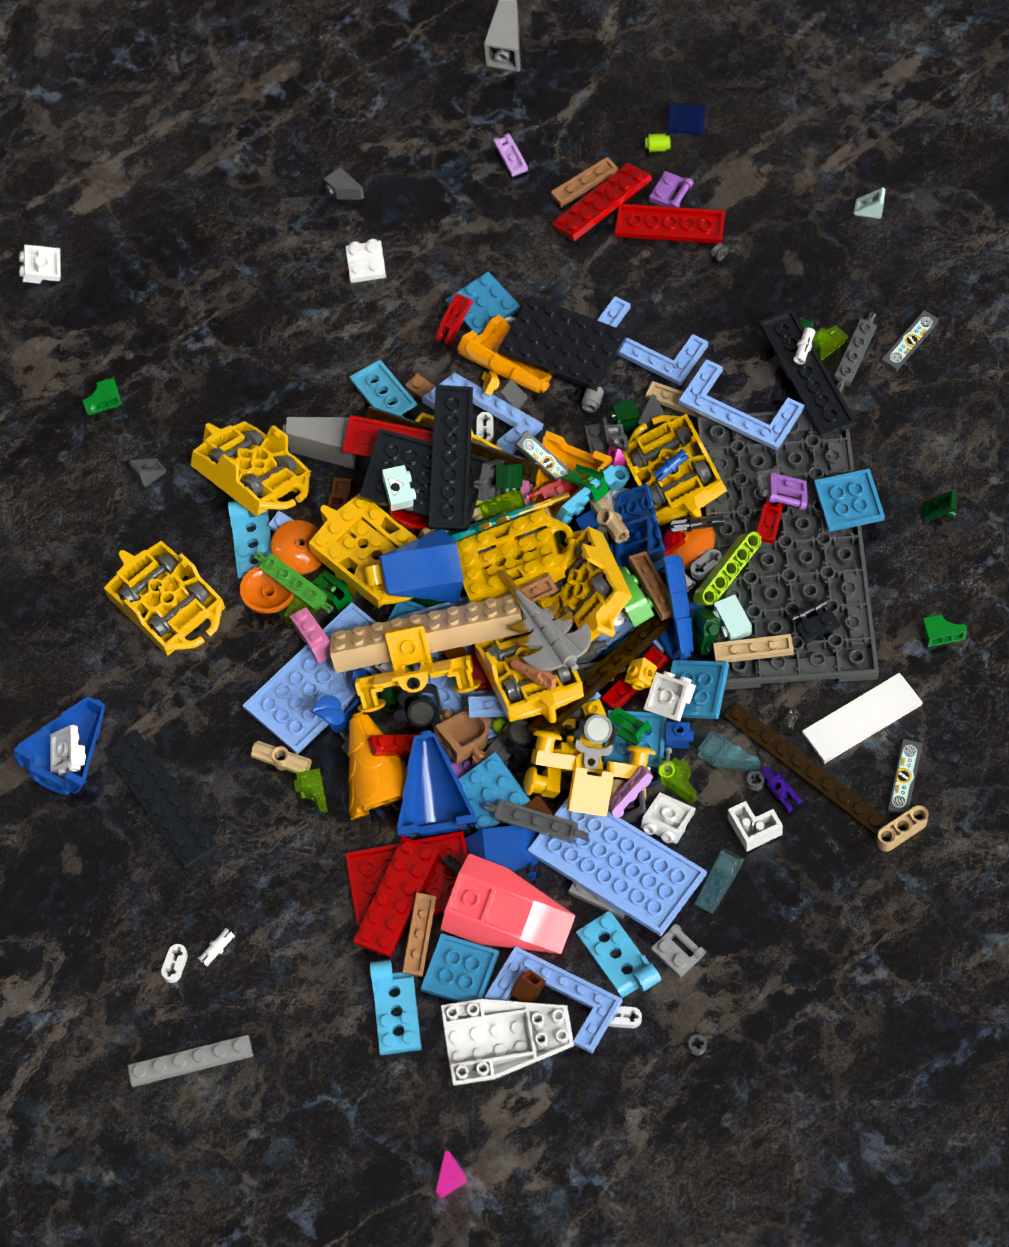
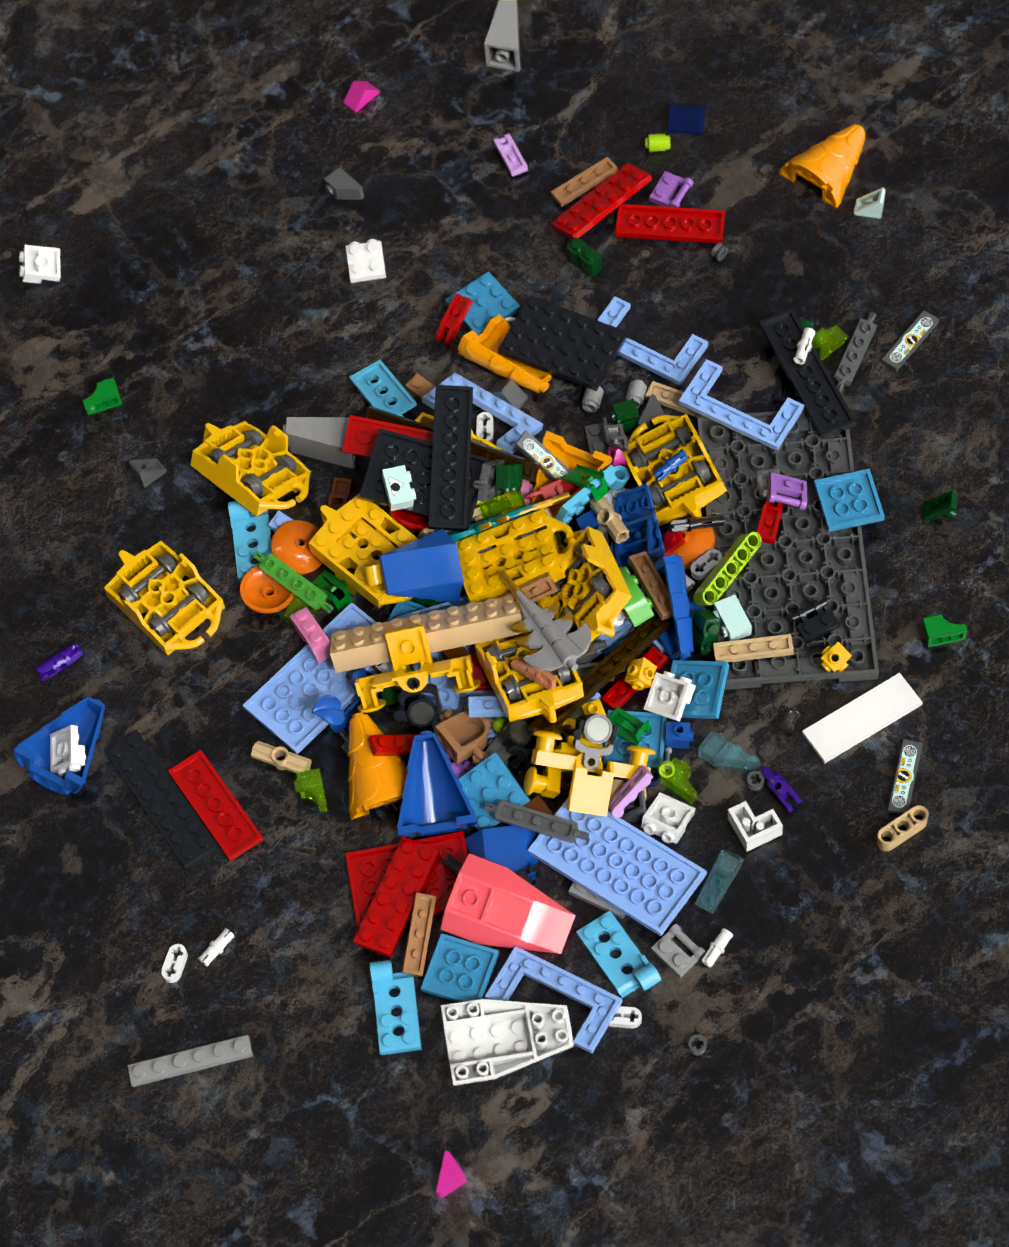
yellow plate [482,371,499,396] -> none
reddish brown brick [511,969,546,1003] -> none
dark brown plate [724,702,890,838] -> none
none -> dark purple hinge [36,644,83,681]
none -> red plate [168,750,264,862]
none -> dark pink slope [343,81,380,113]
none -> dark green brick [566,238,602,277]
none -> light grey brick [625,380,647,408]
none -> white axle [702,929,733,967]
none -> light orange cone [779,124,865,208]
none -> yellow brick [821,642,852,673]

